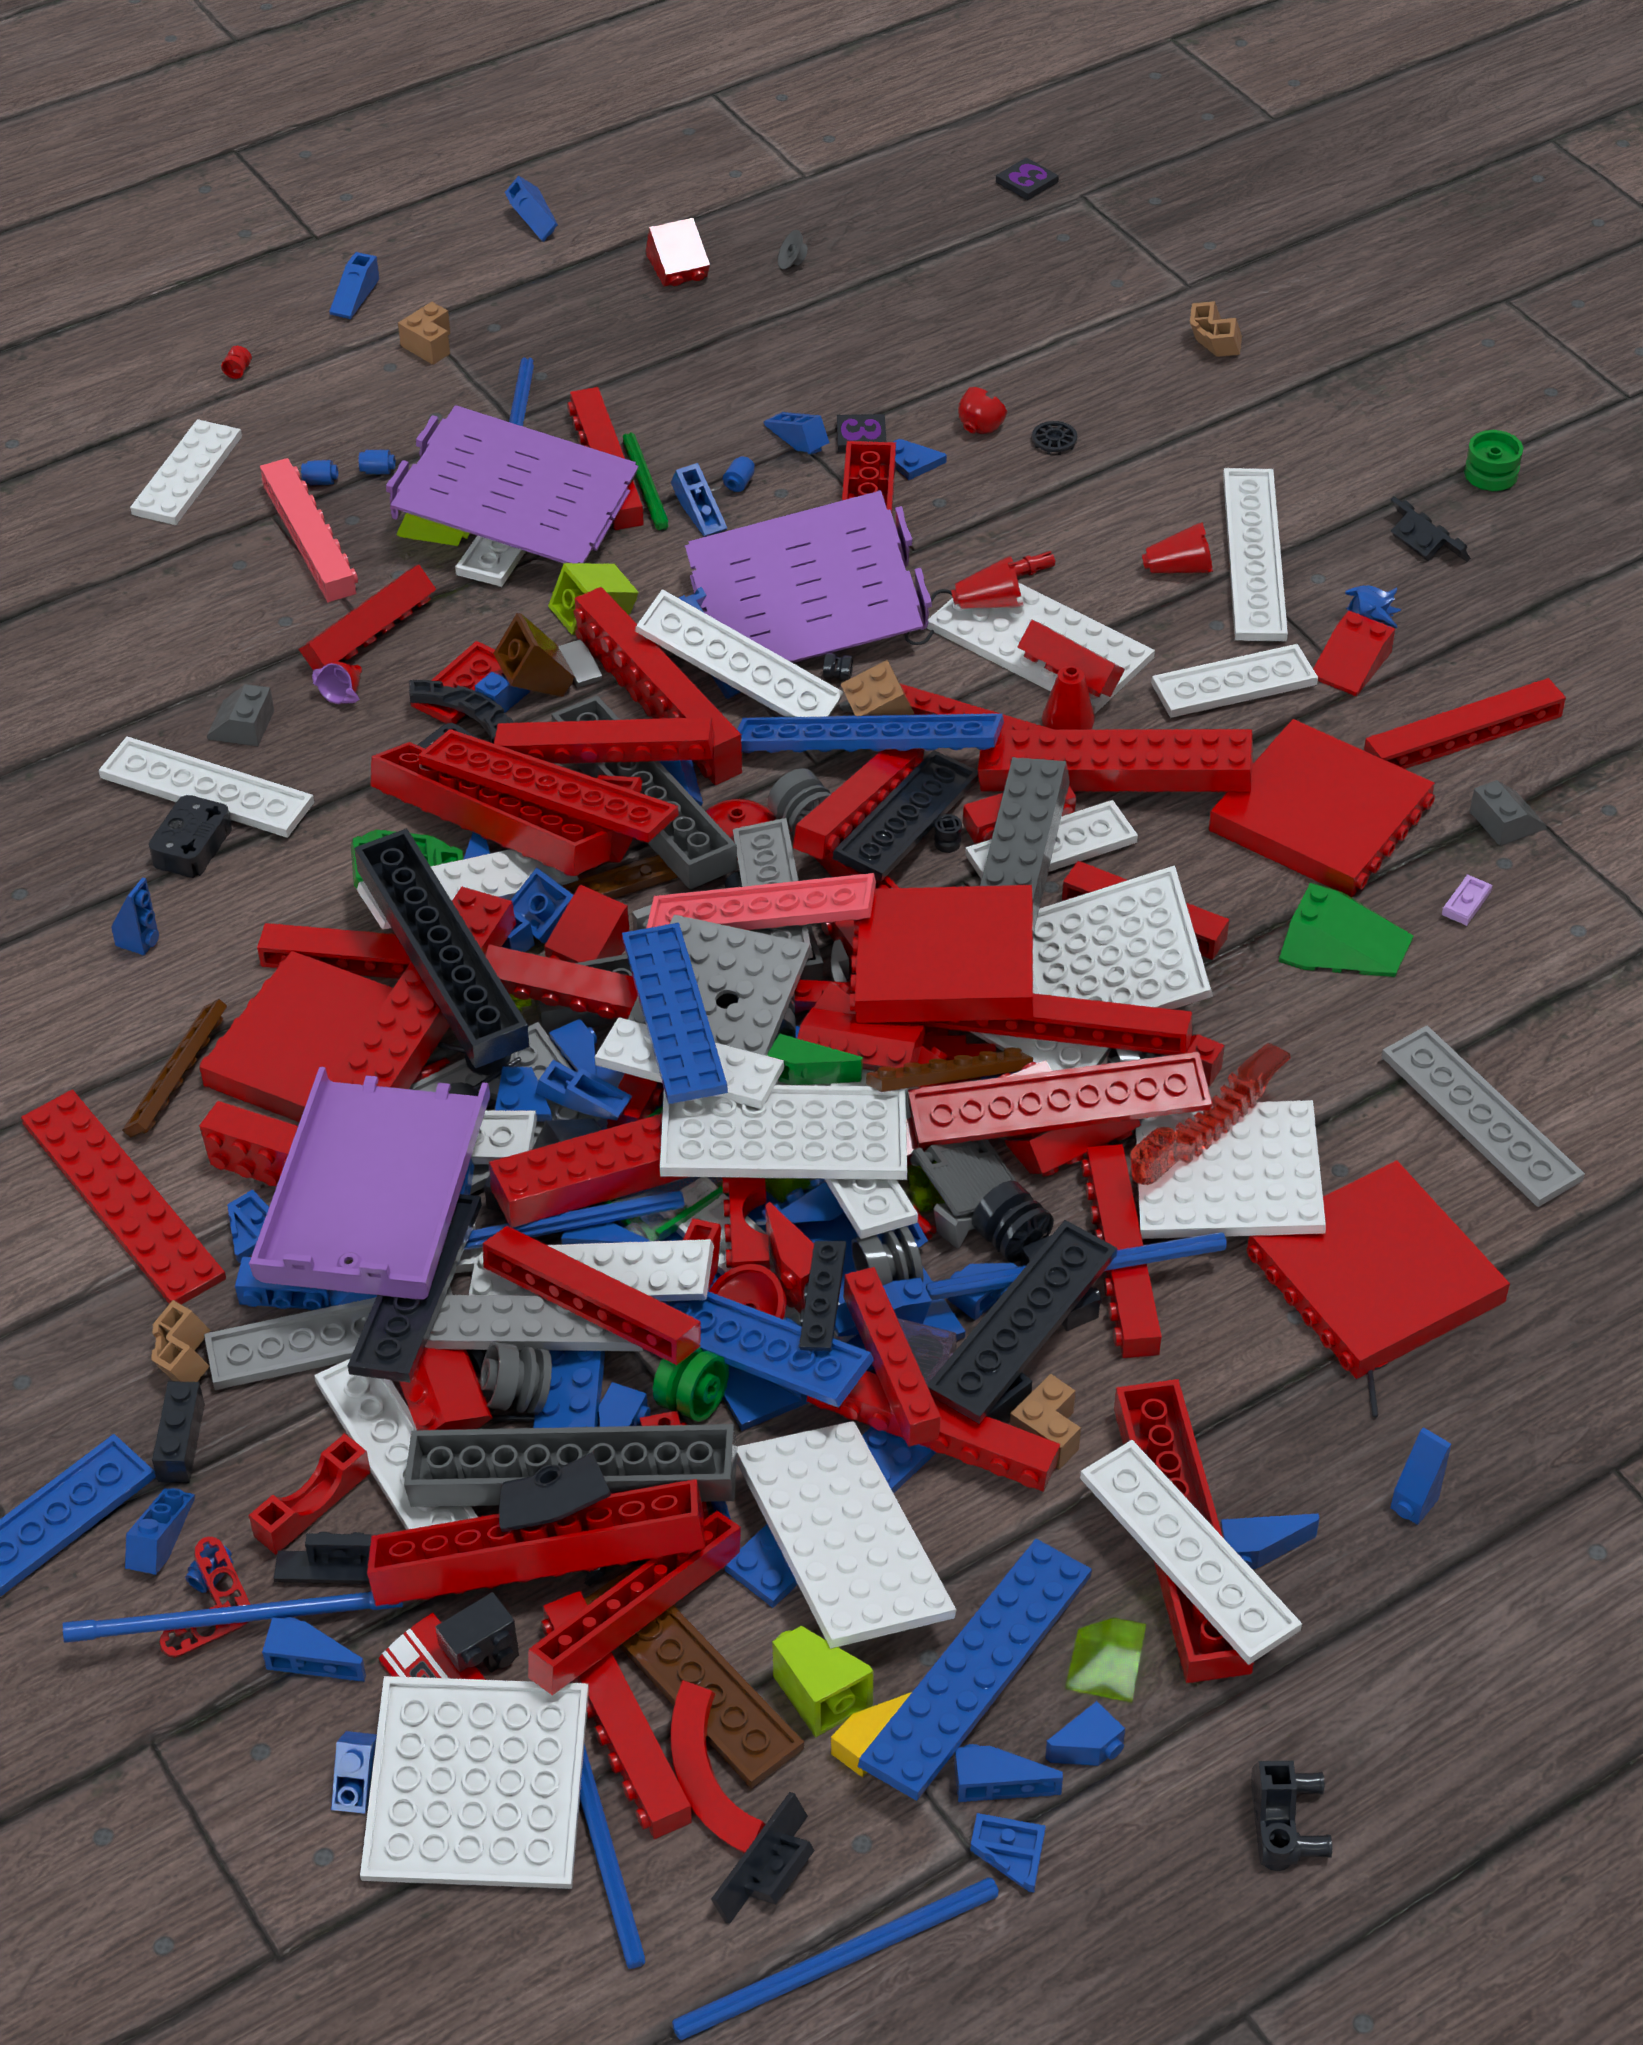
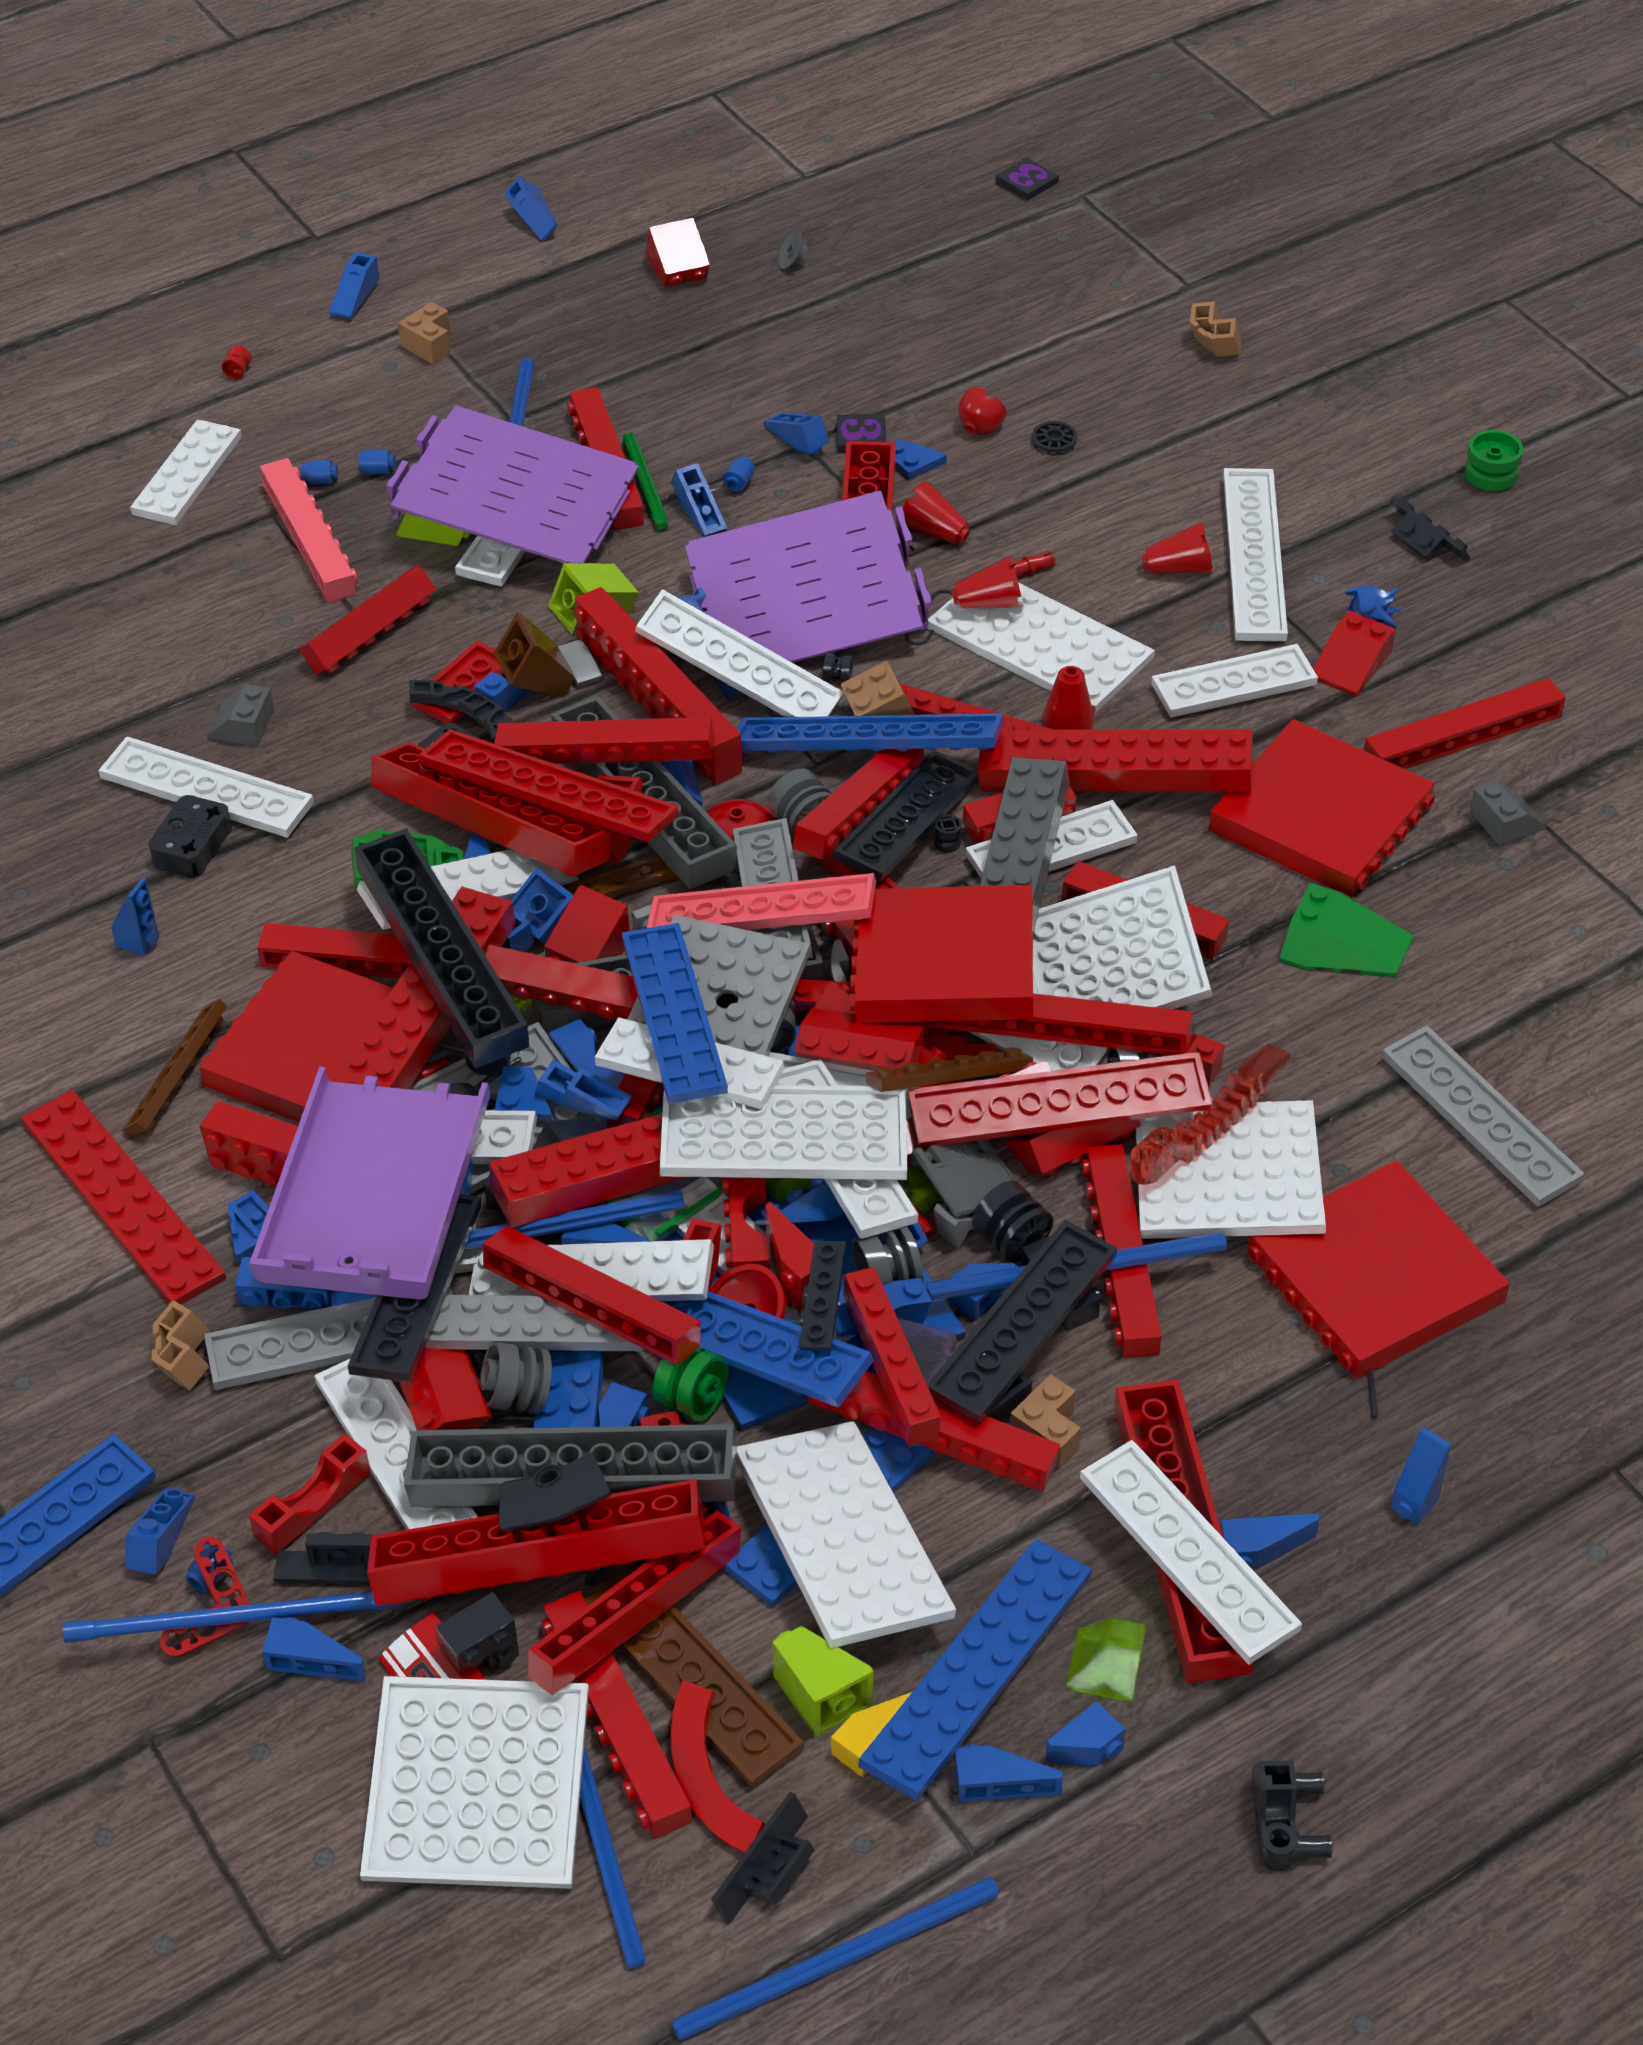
black brick [152,1381,205,1483] -> none
medium lavender hat [312,661,362,705] -> none
slope [331,1731,377,1814] -> none
green slope [766,1034,863,1085] -> none
blue wing [970,1813,1046,1893] -> none
red brick [1017,619,1125,698] -> none
lavender plate [1442,874,1493,926] -> none
none -> red cone [902,481,970,545]

